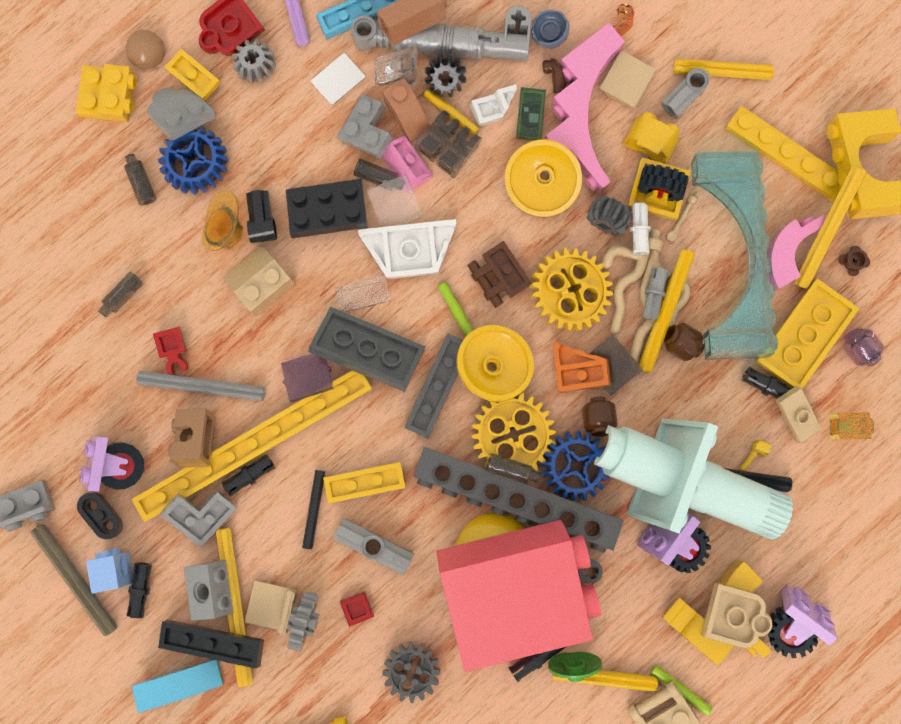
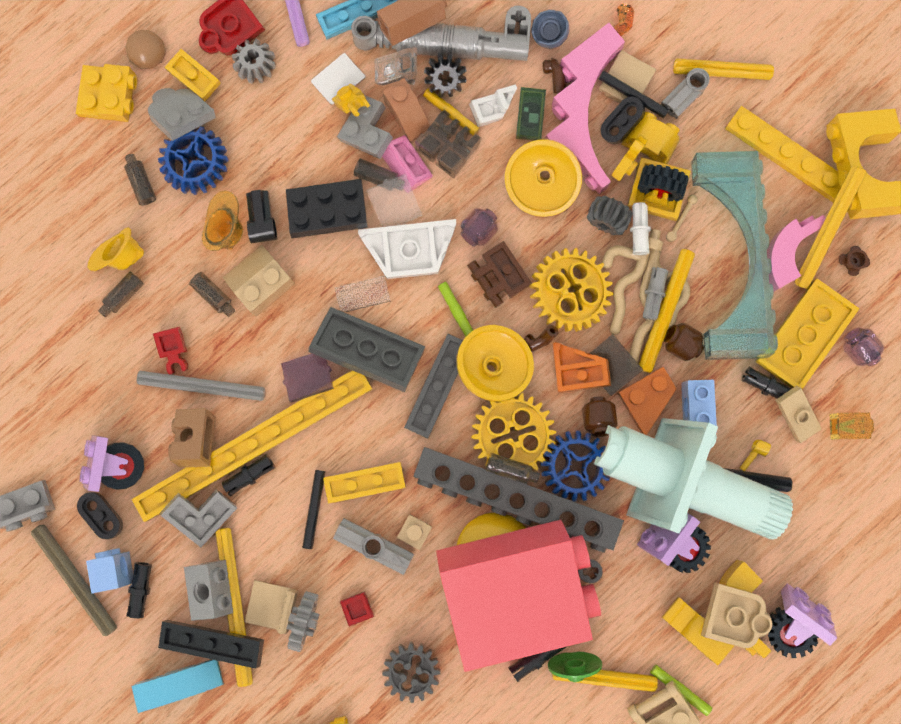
none -> yellow piece [87,227,144,271]
none -> clear smoke cylinder [189,272,235,317]
none -> yellow plate [332,83,370,116]
none -> tan plate [397,514,432,550]
none -> head [460,208,498,247]
none -> reddish brown arm [524,325,558,352]
none -> black bar [599,71,669,119]
none -> black plate [601,97,645,144]
none -> yellow plate [611,135,648,181]
none -> orange wing [618,366,677,435]
none -> light blue brick [681,380,717,433]

